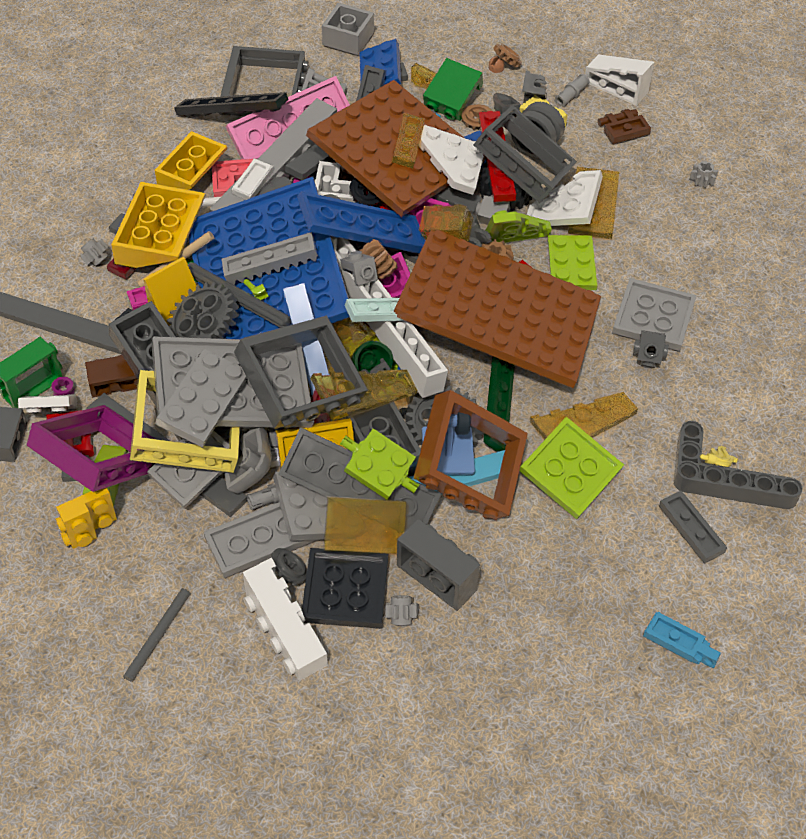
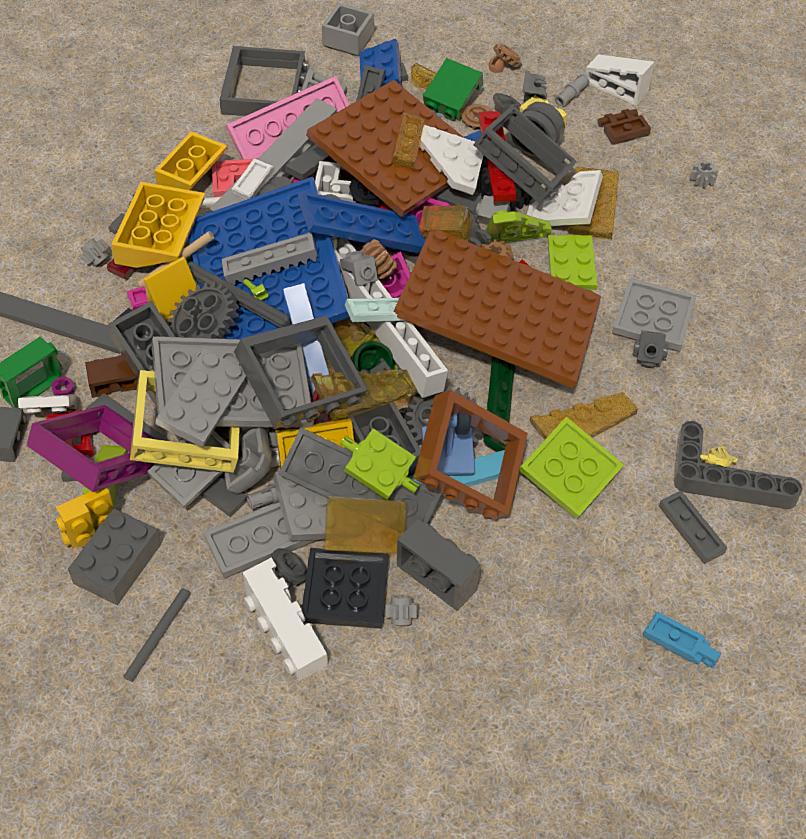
black plate [174,92,289,117] -> none
none -> dark grey brick [68,508,161,606]

